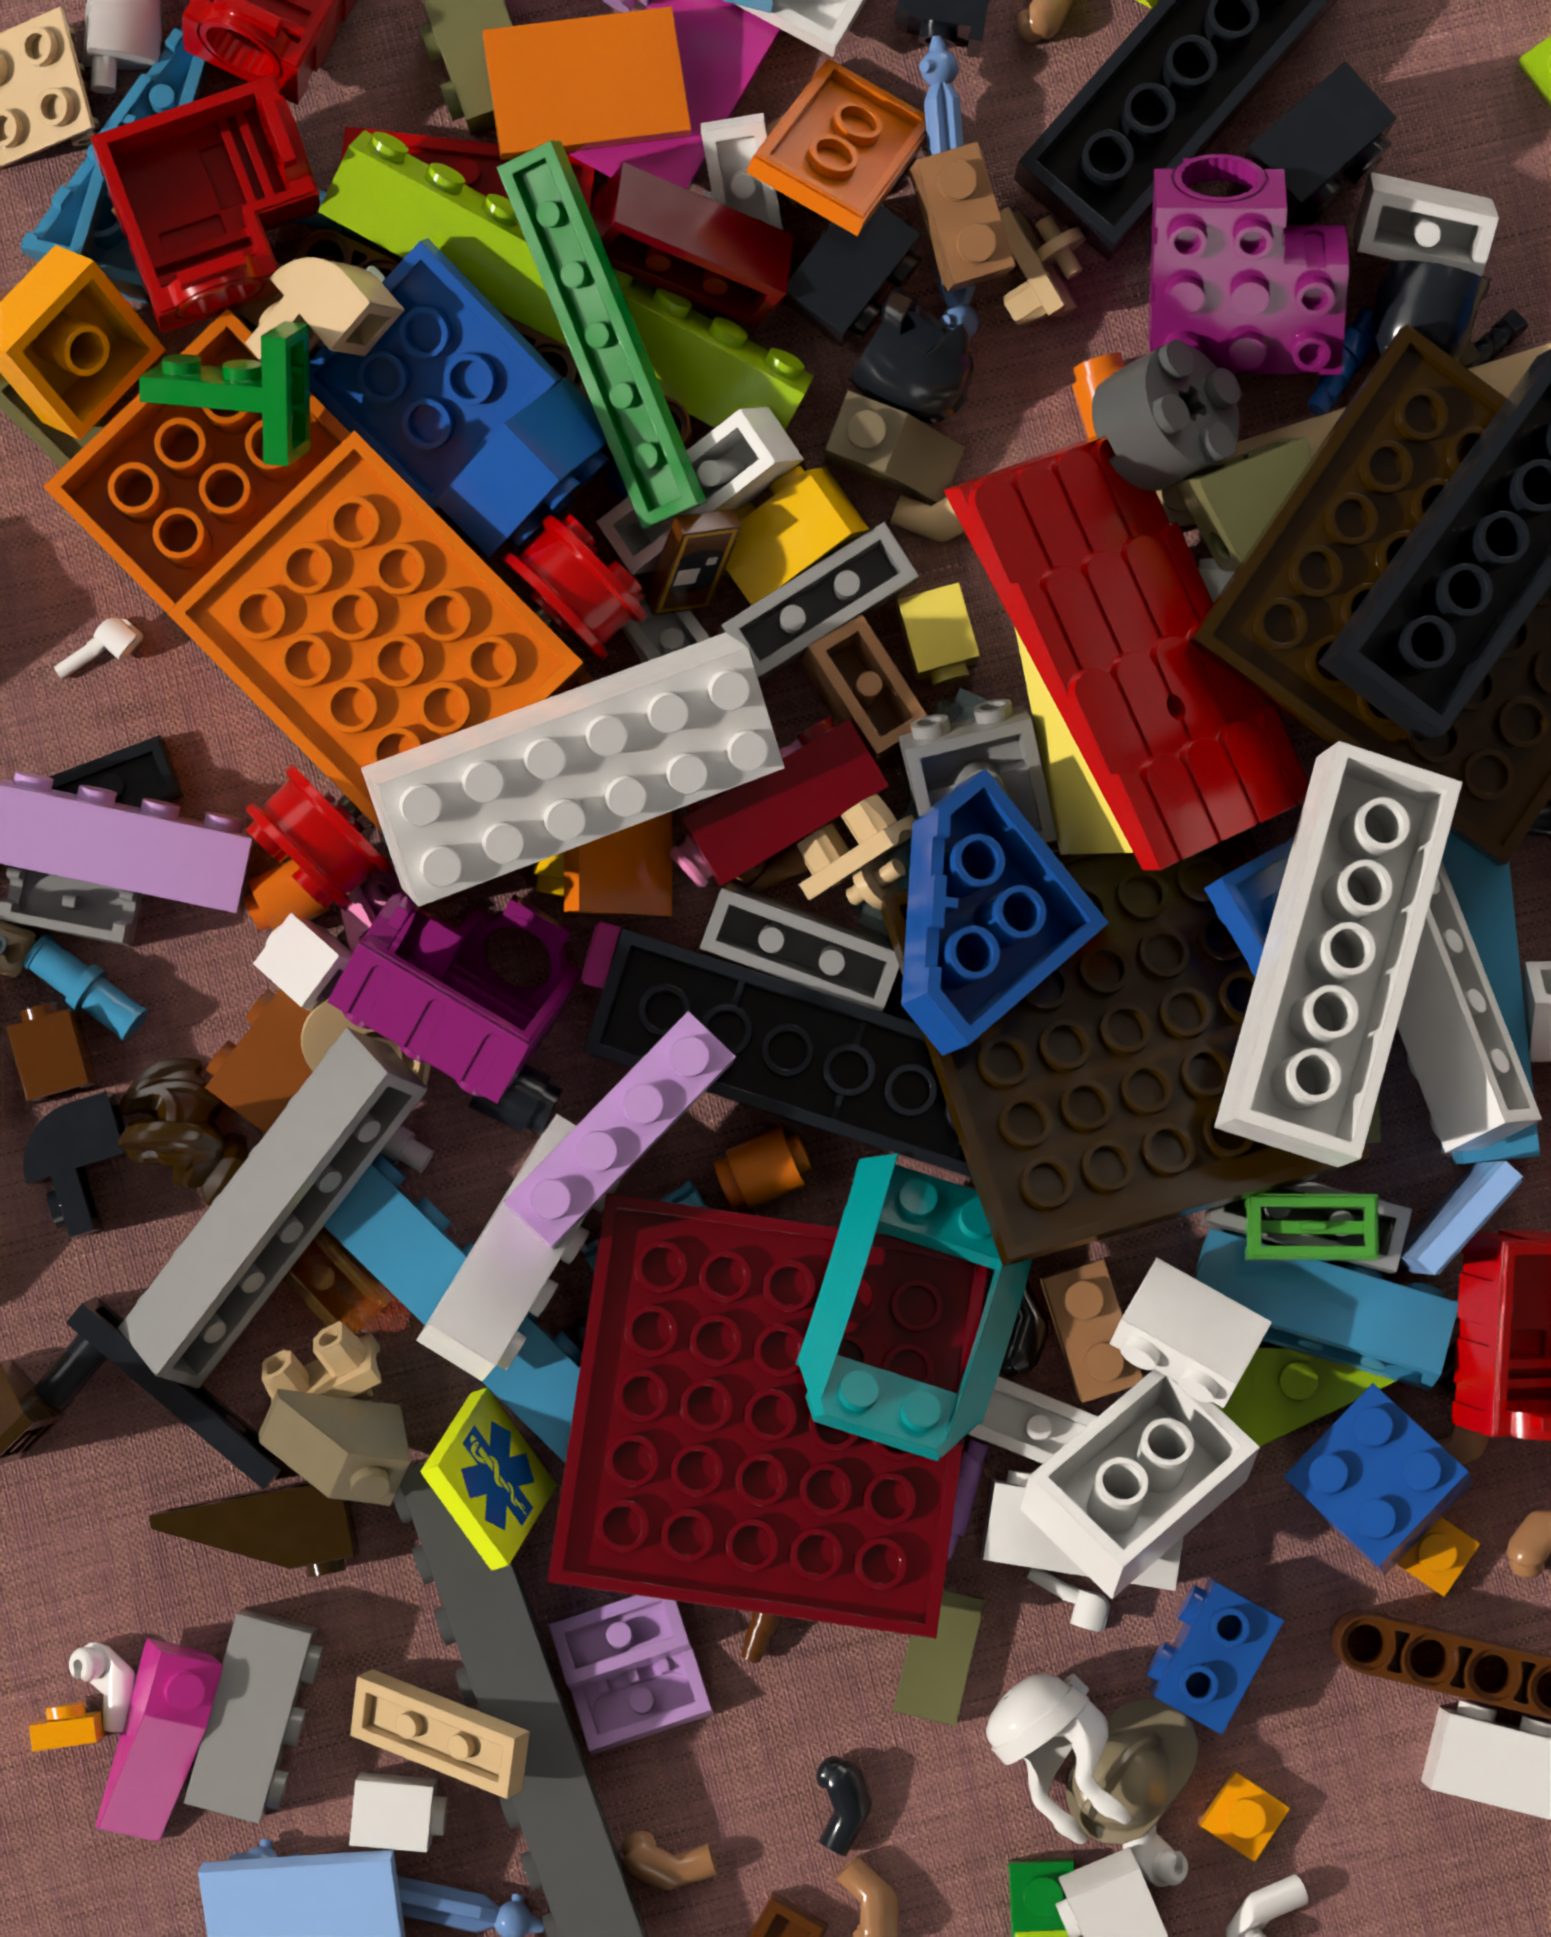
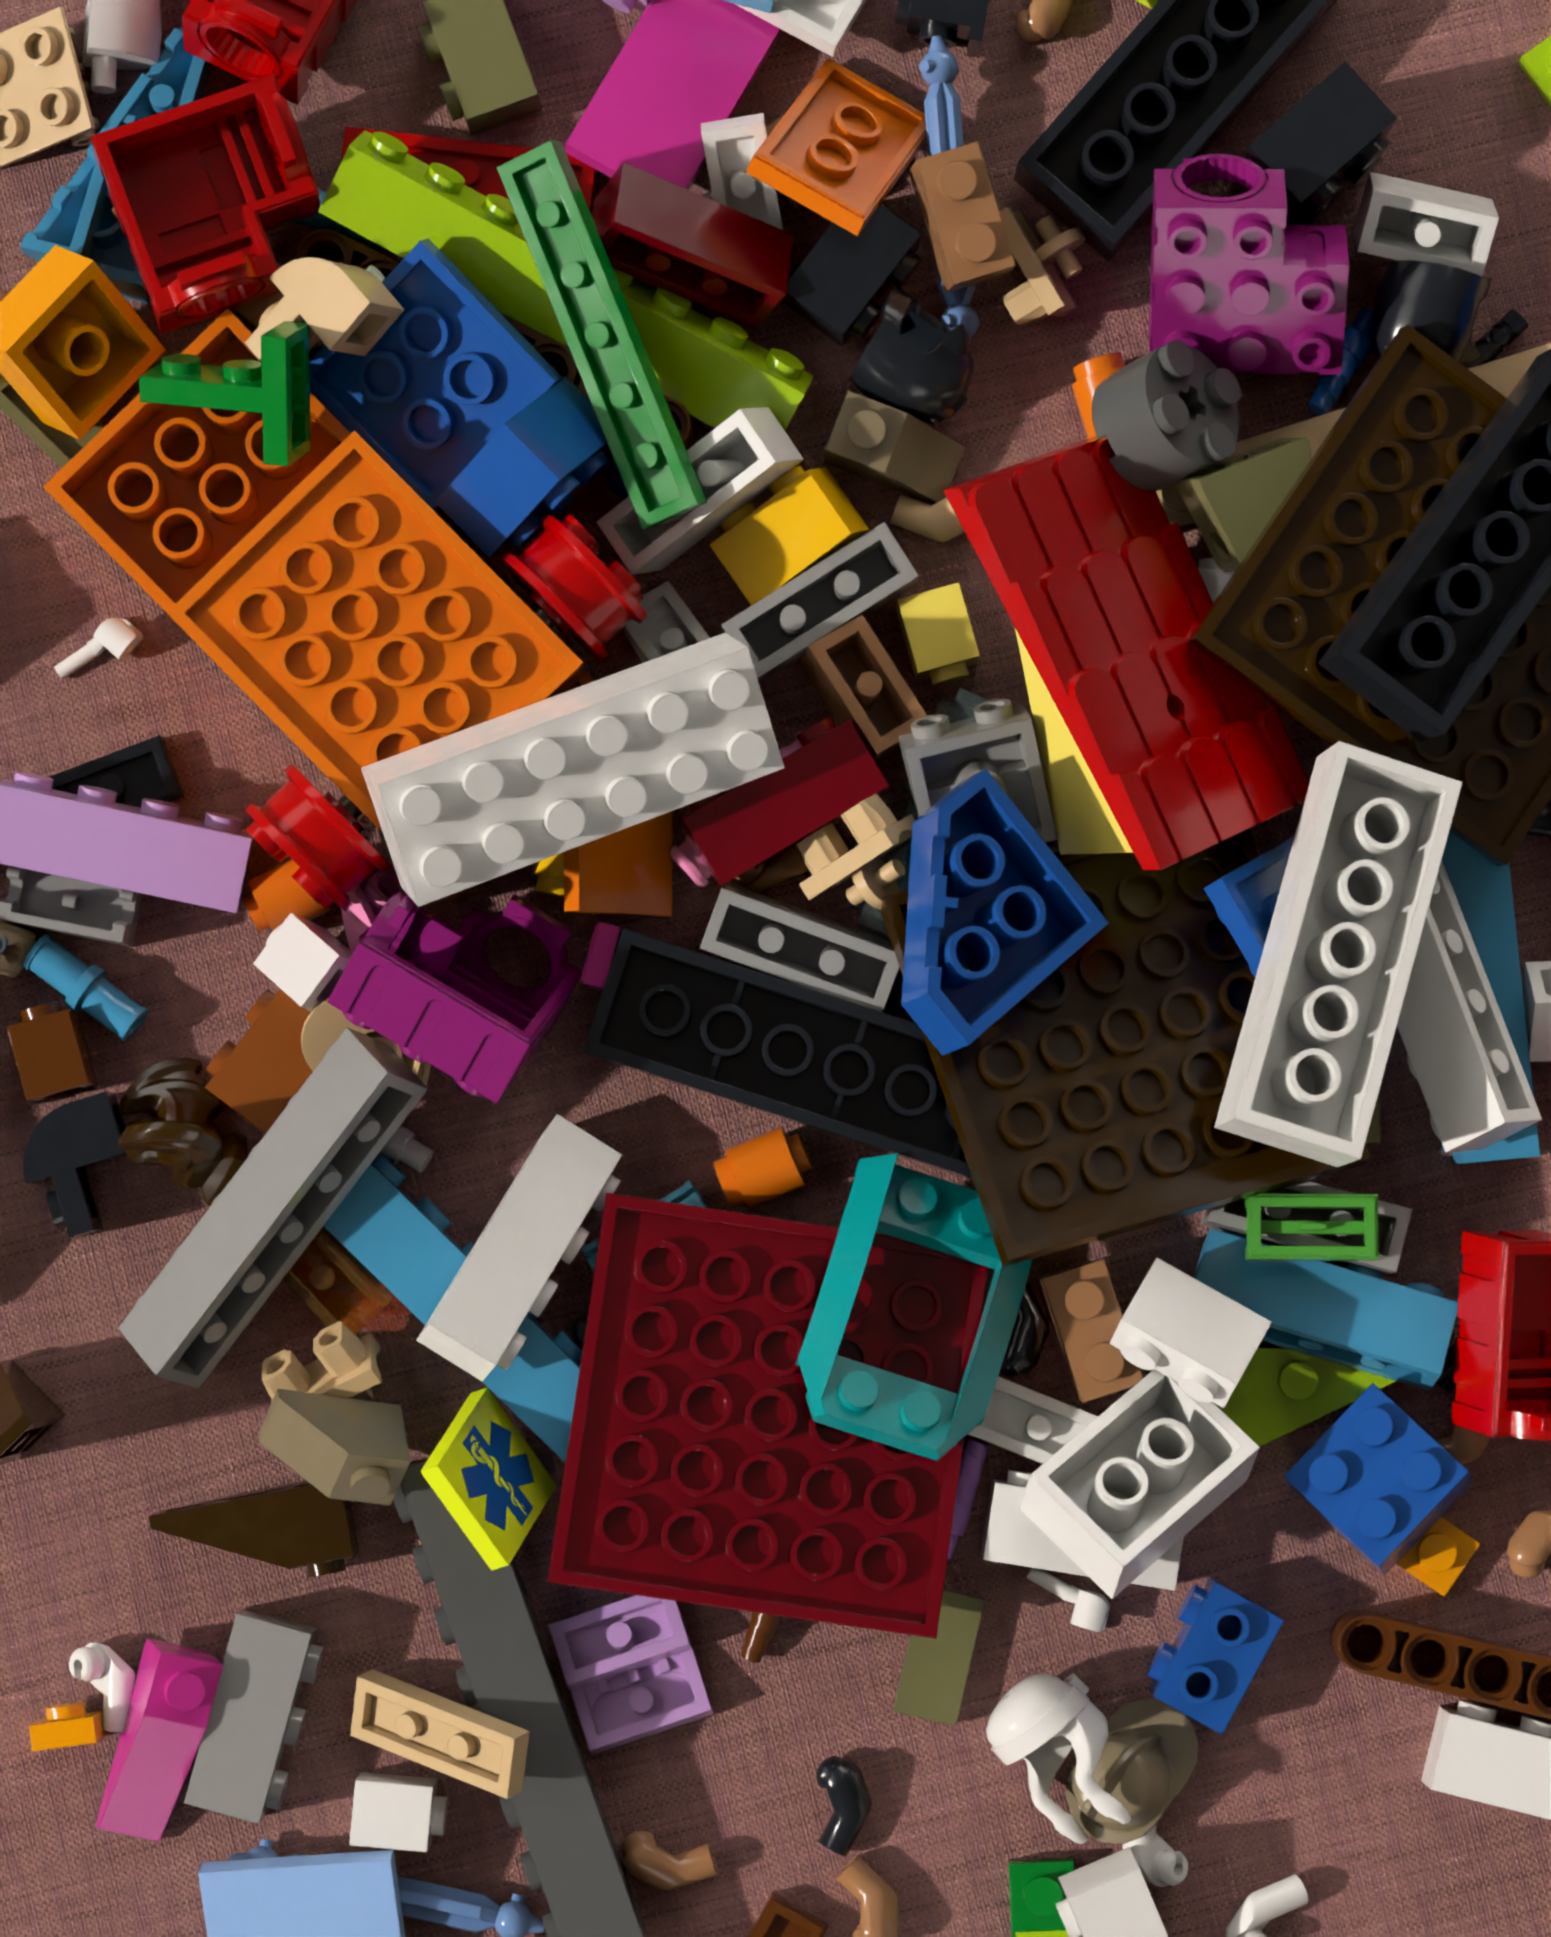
black piece [34,1296,287,1489] -> none
black brick [468,1064,563,1135] -> none
orange tile [482,6,691,160] -> none
lavender brick [504,1011,736,1250] -> none
reddish brown tile [645,509,742,616] -> none
light orange plate [1198,1769,1290,1863] -> none
light blue tile [1398,1161,1523,1275] -> none

